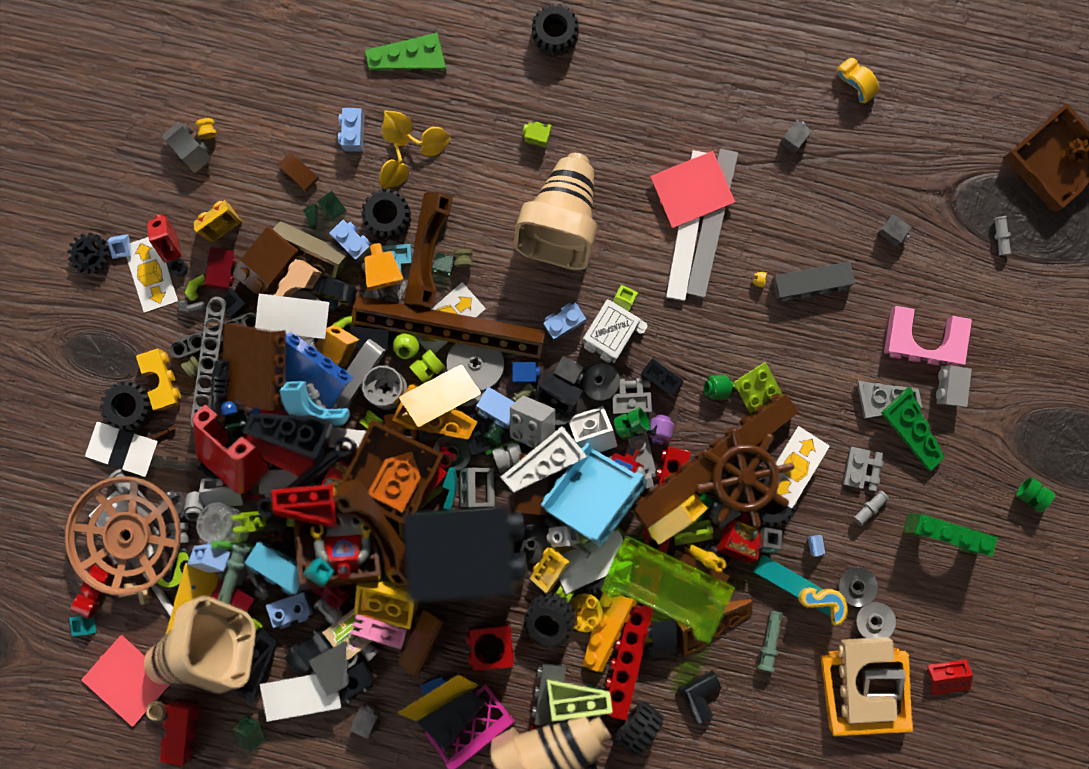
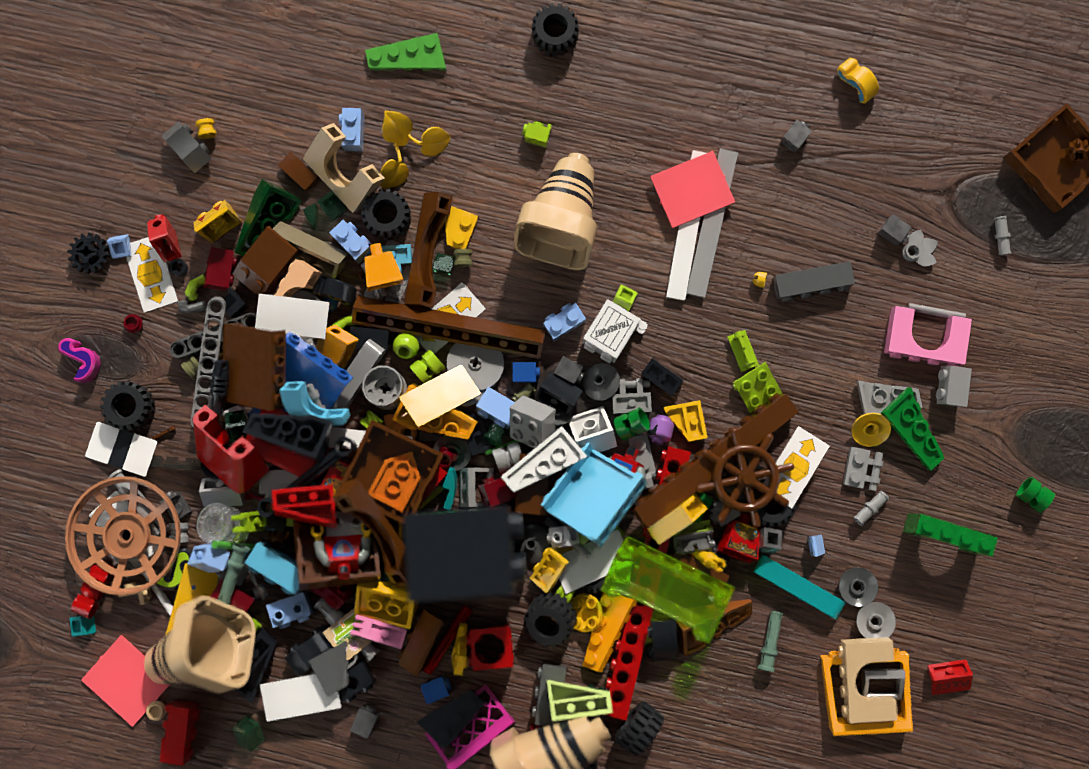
yellow arch [136,348,181,412] -> none
light grey brick [184,491,204,521] -> none
blue hinge [221,401,238,417] -> none
teal slope [303,557,334,586] -> none
yellow sticker [398,675,478,722] -> none
black brick [678,670,722,724] -> none
green head [704,375,734,400] -> none
yellow animal [798,587,847,626] -> none
none -> dark pink animal [58,338,101,383]
none -> dark red plate [123,314,143,333]
none -> dark green wedge [234,179,302,256]
none -> tan arch [303,123,384,213]
none -> red axle [423,605,472,675]
none -> yellow wing [445,206,479,249]
none -> yellow wing [451,622,469,675]
none -> dark red brick [477,471,517,508]
none -> yellow wing [663,400,708,442]
none -> dark grey hinge [673,530,715,555]
none -> lime hinge [727,330,759,372]
none -> yellow dish [852,413,891,447]
none -> light grey plate [902,230,938,267]
none -> light grey bar [907,303,966,318]

